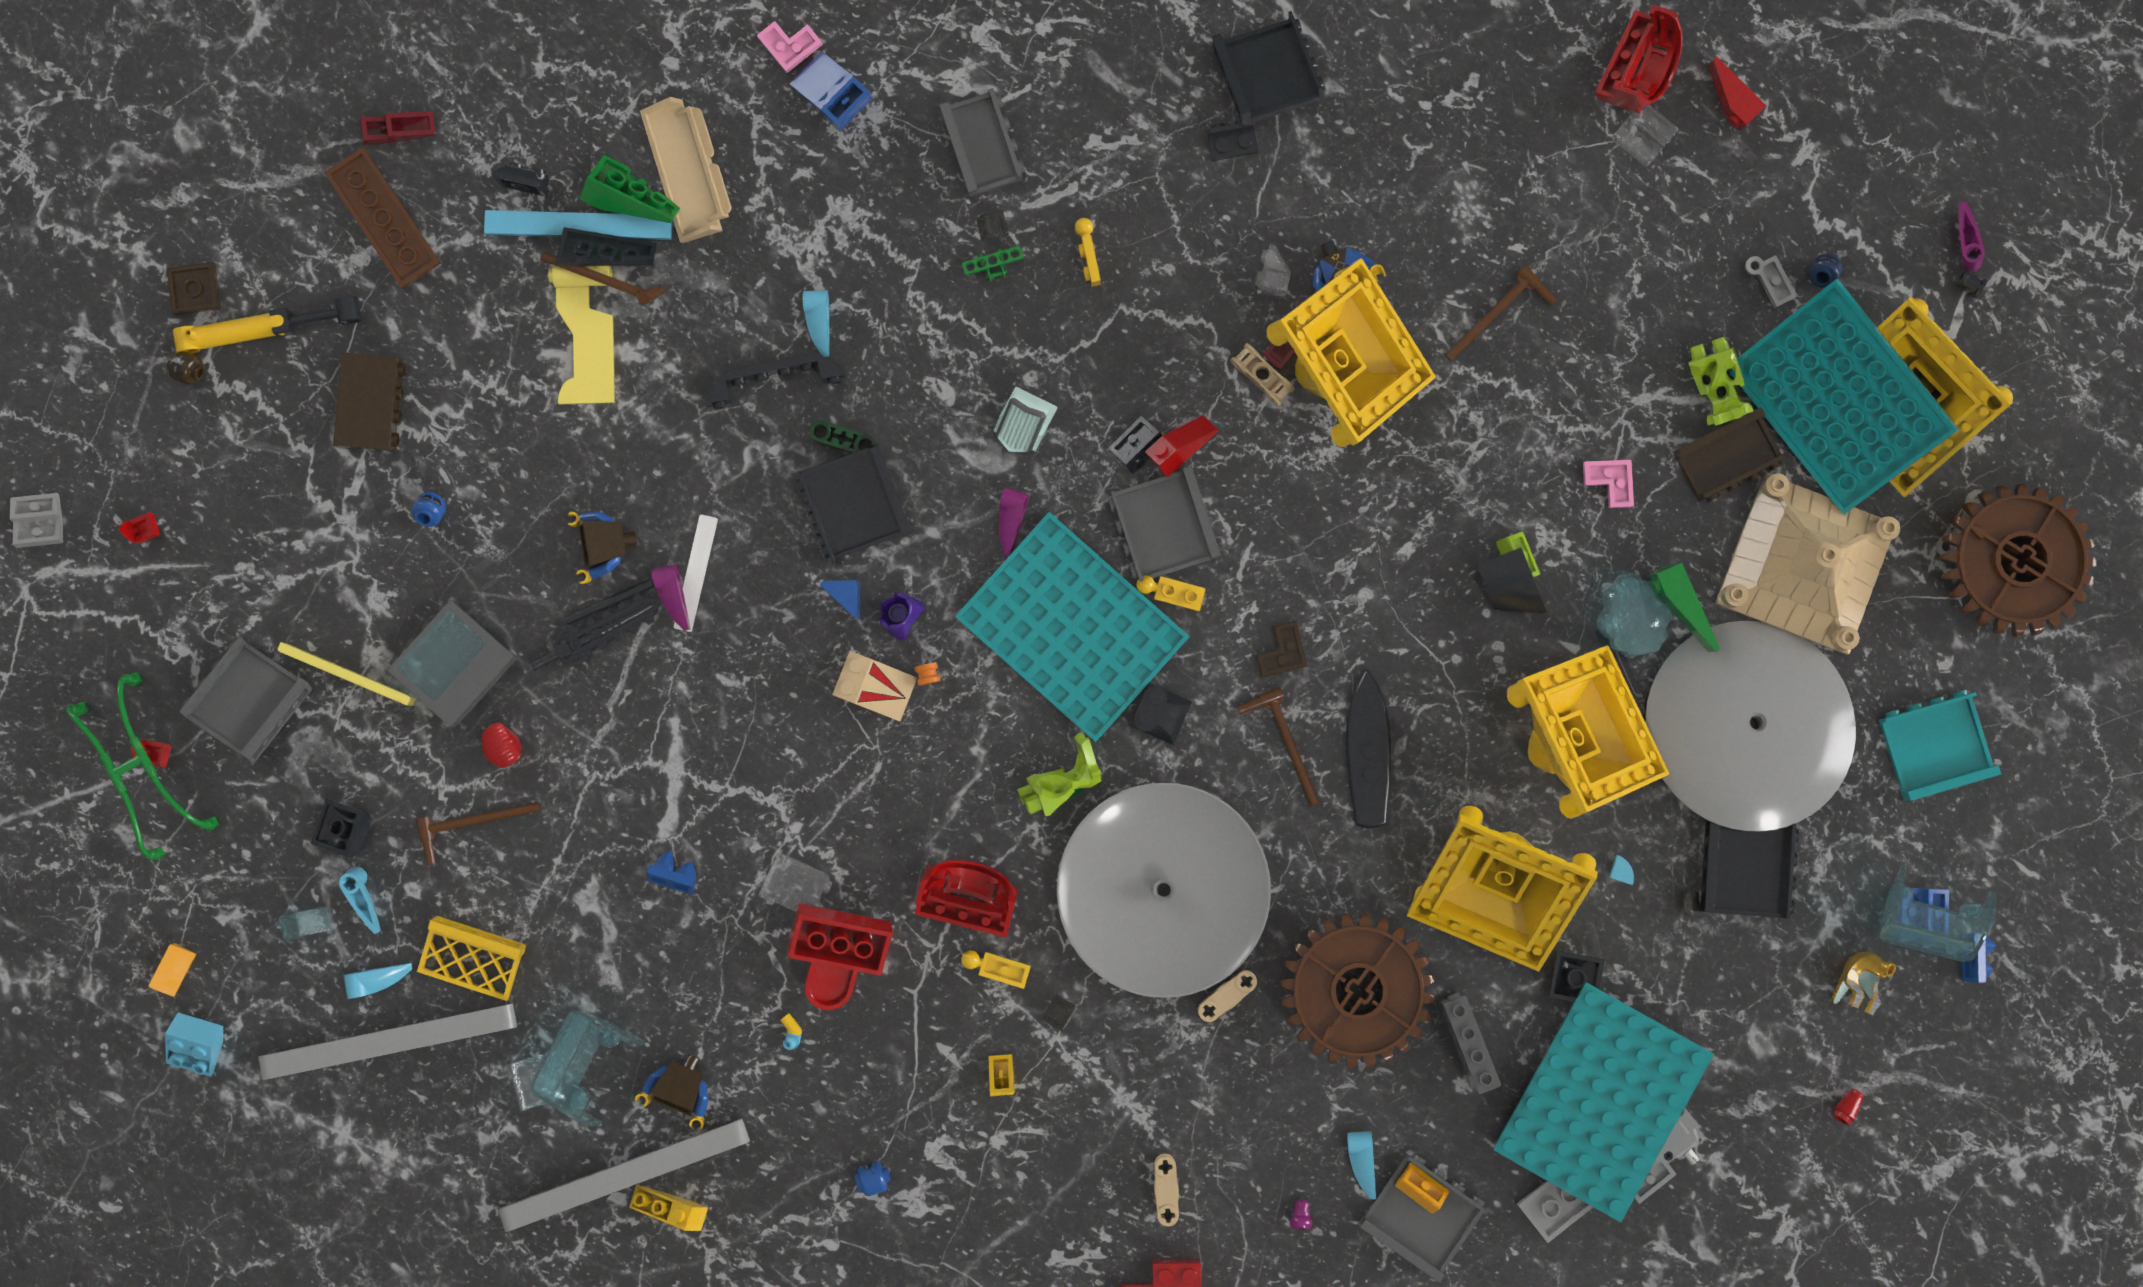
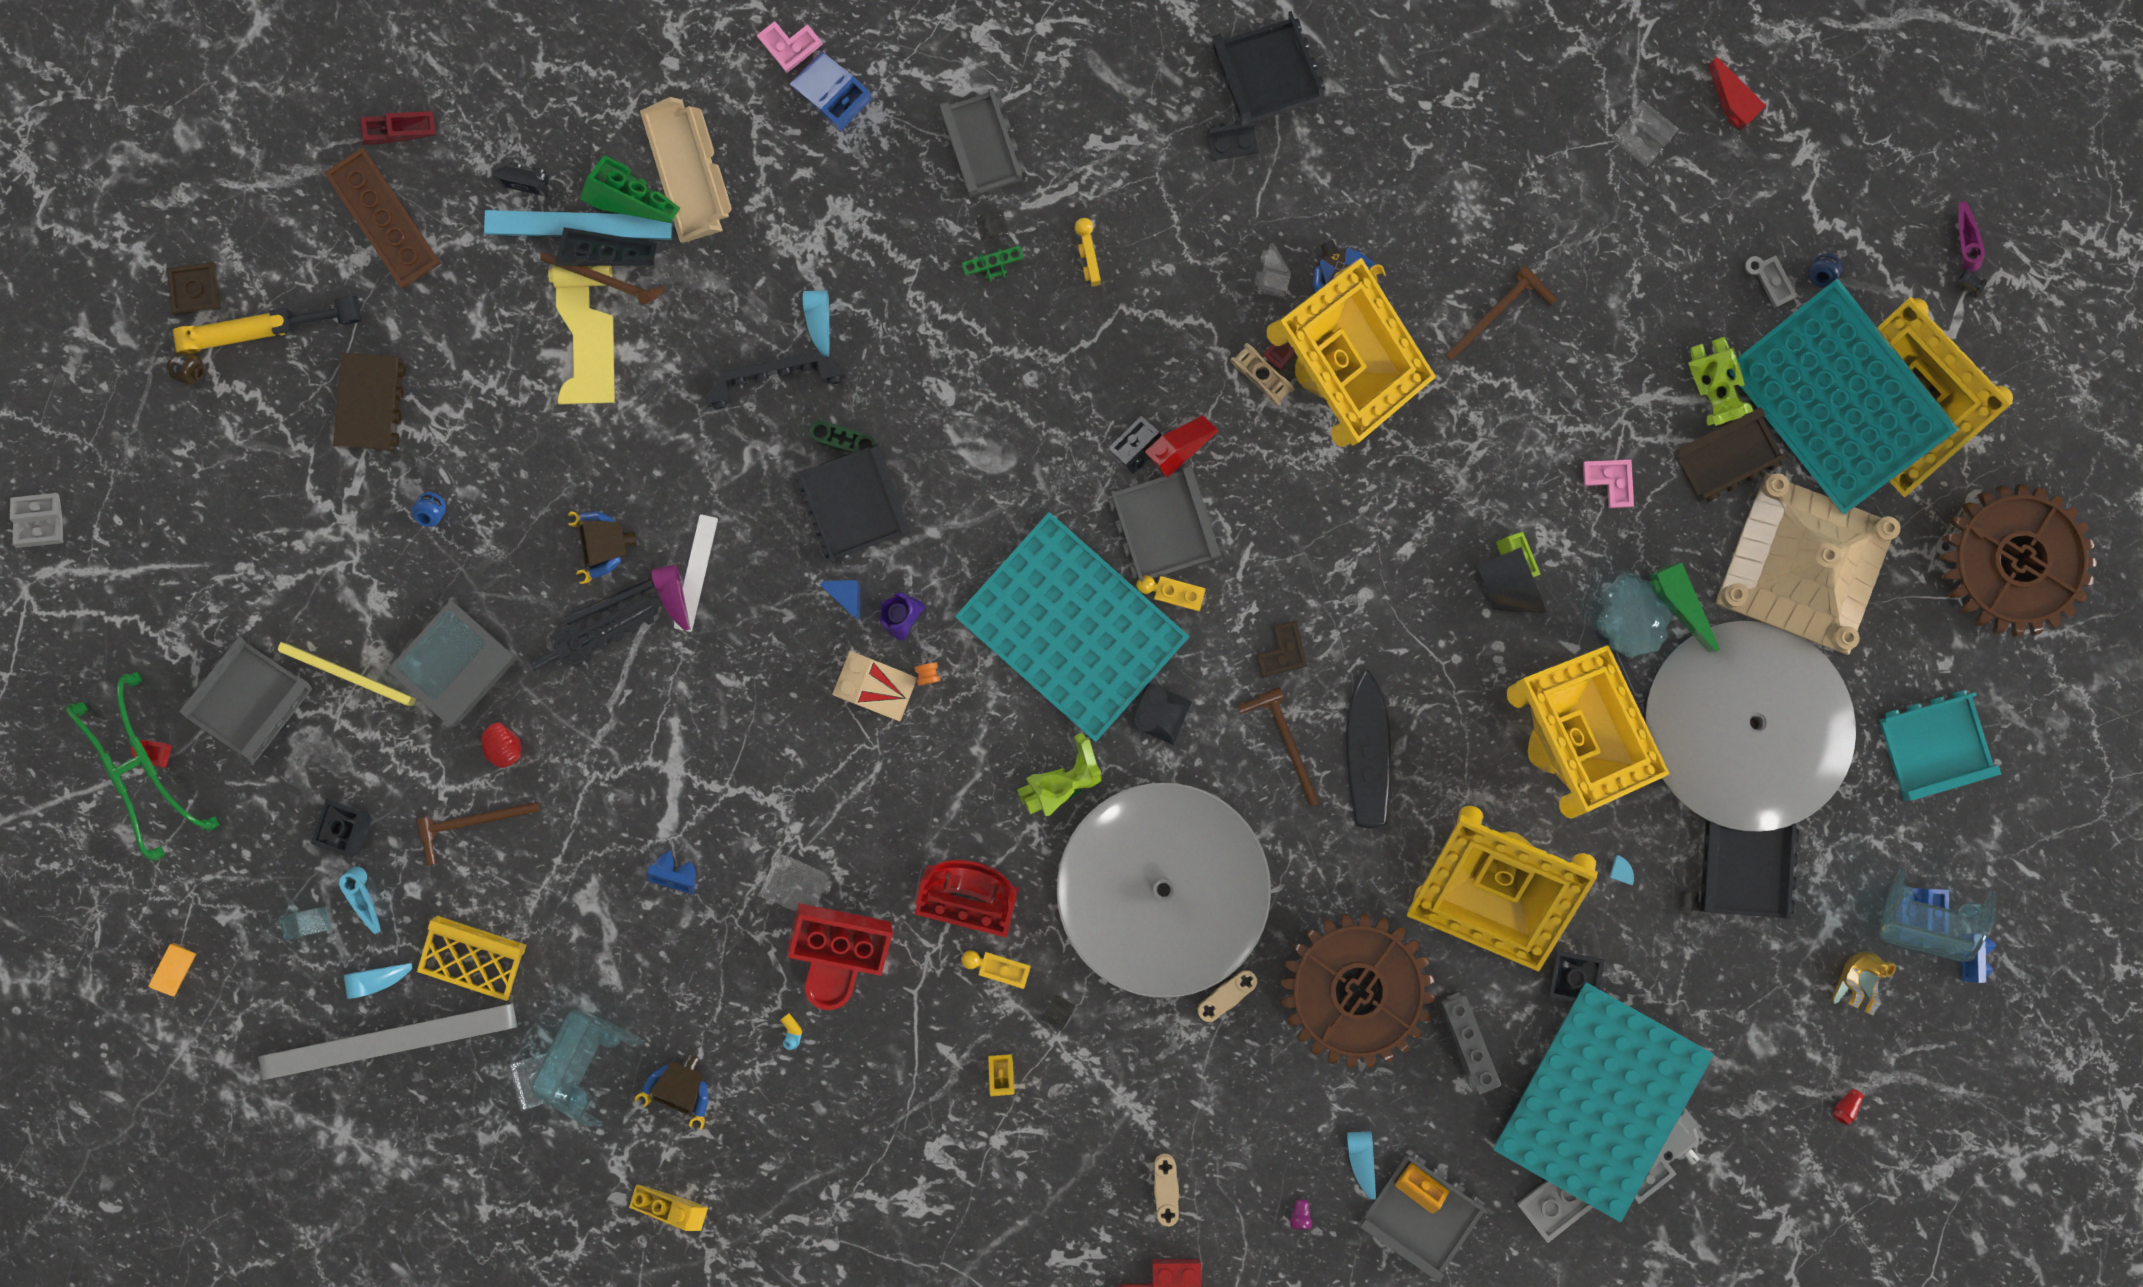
red plate [118,512,160,544] -> none
medium azure slope [165,1013,223,1077] -> none
light grey beam [497,1118,750,1232] -> none
blue head [854,1162,891,1196] -> none
light aqua piece [994,387,1058,453] -> none
magenta piece [998,488,1029,558] -> none
red piece [1595,5,1683,114] -> none

